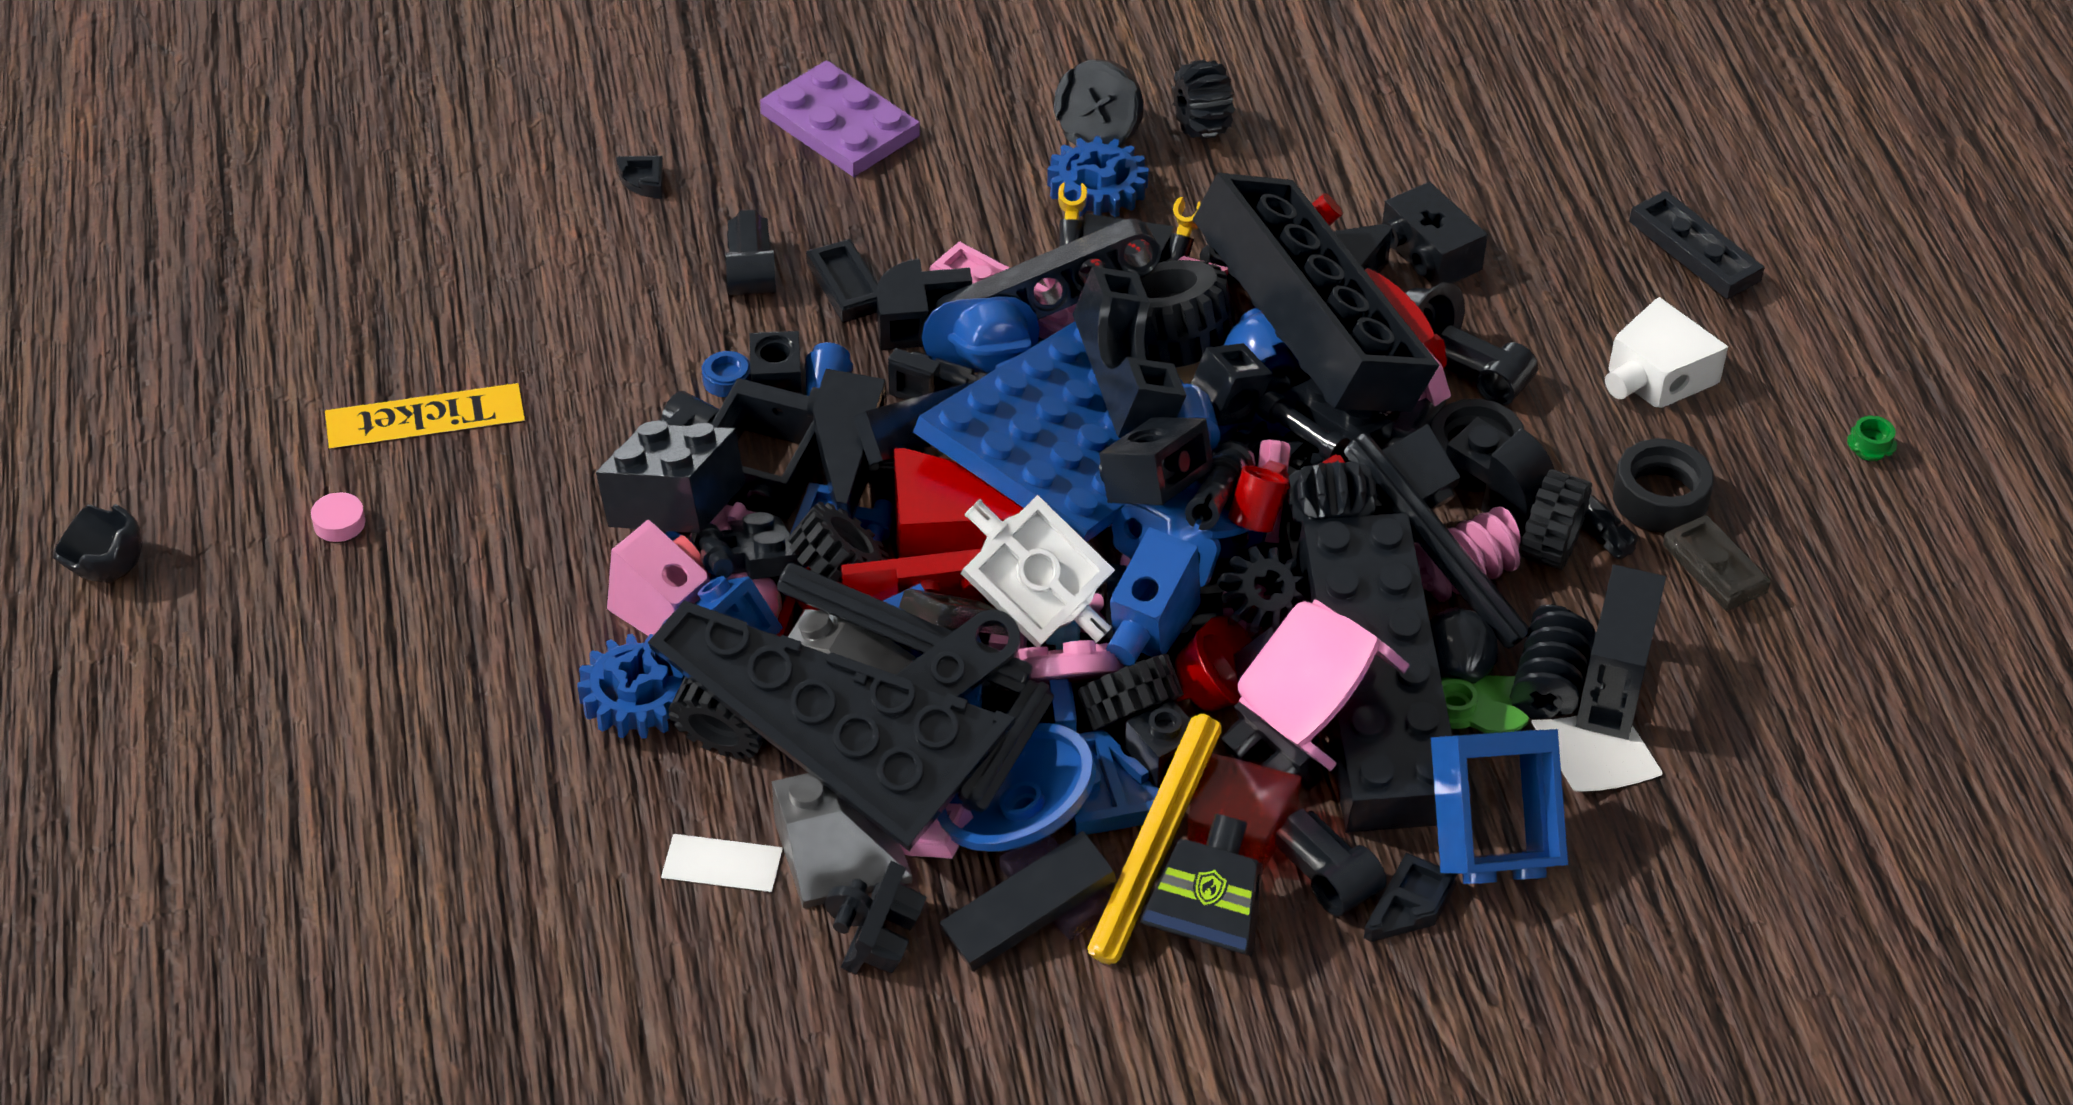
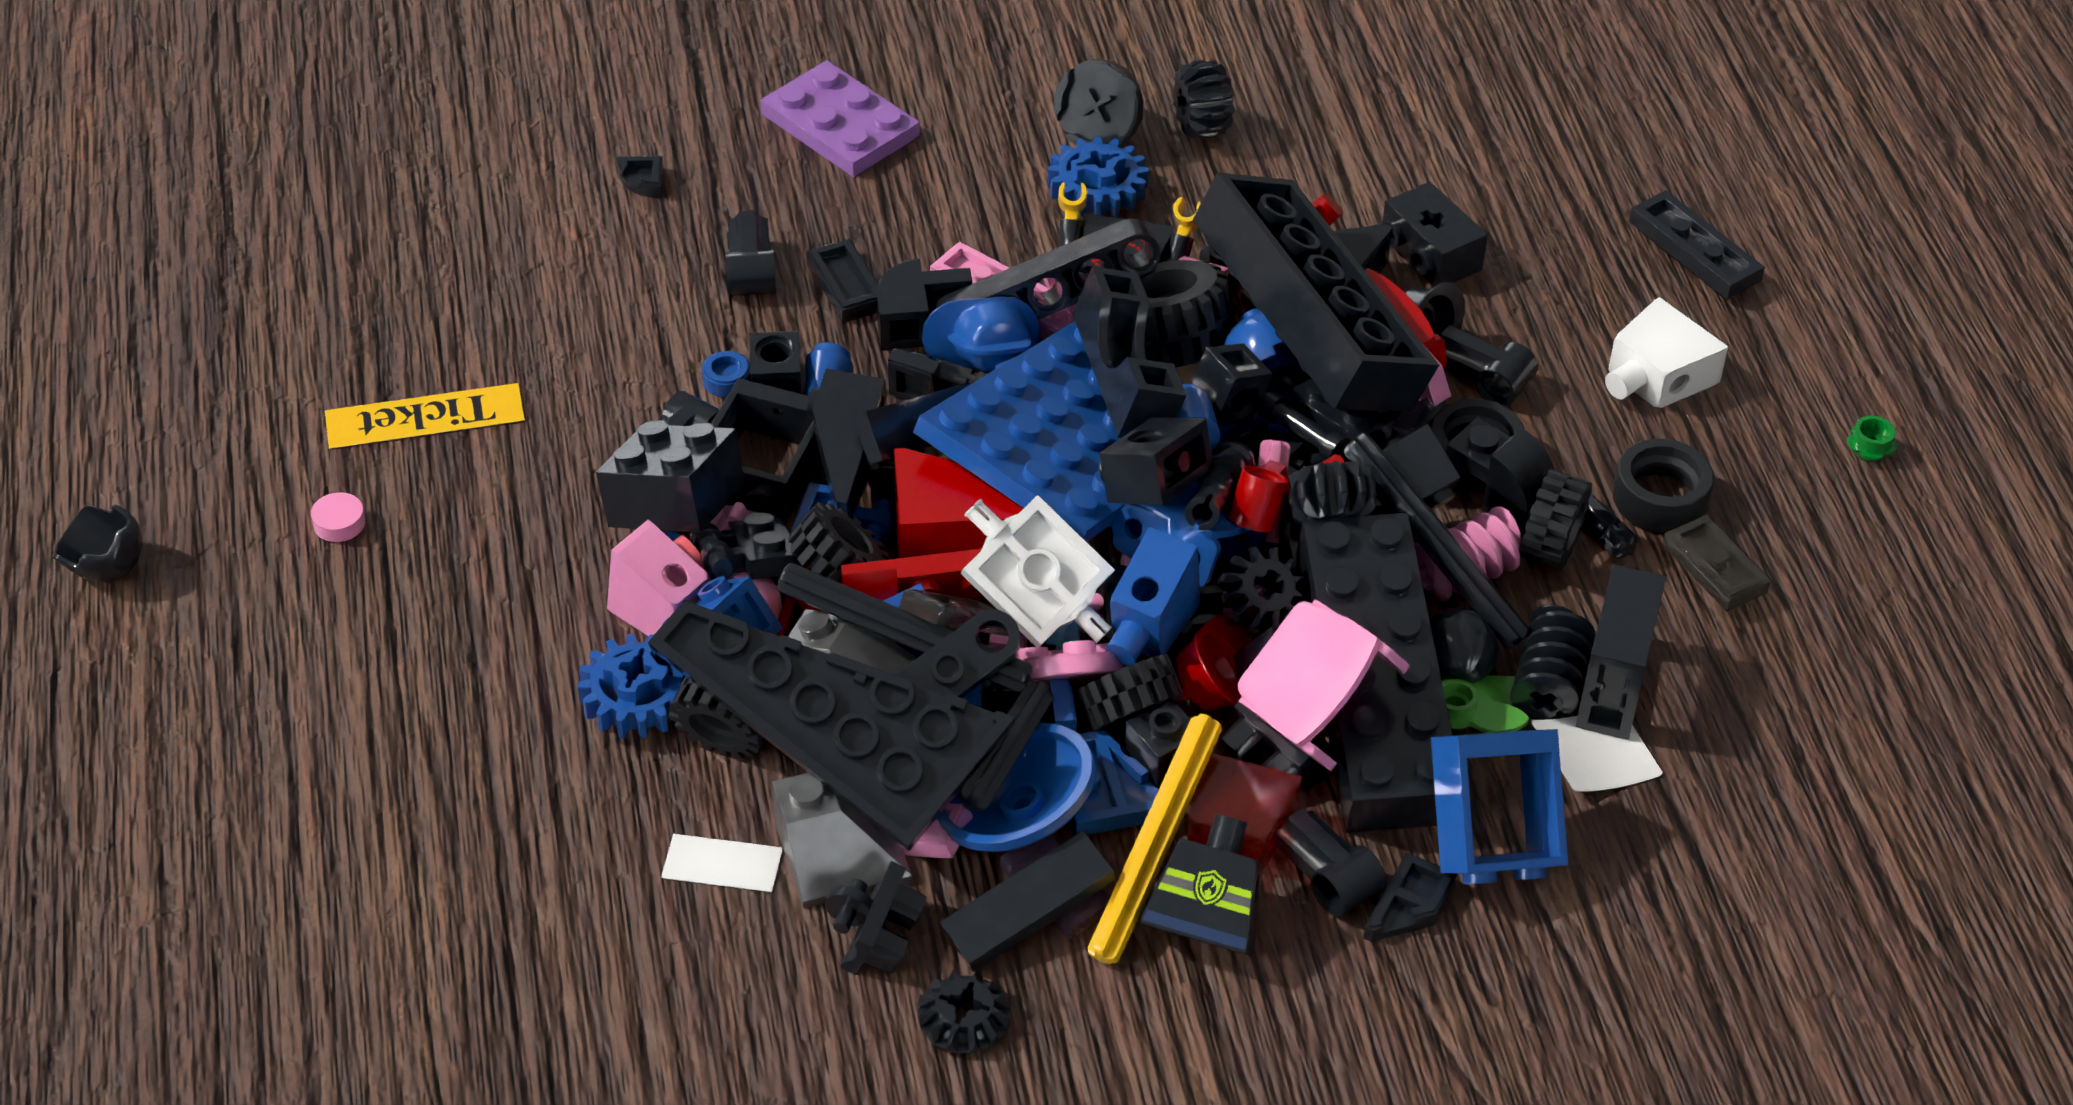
none -> black gear [918,969,1011,1053]

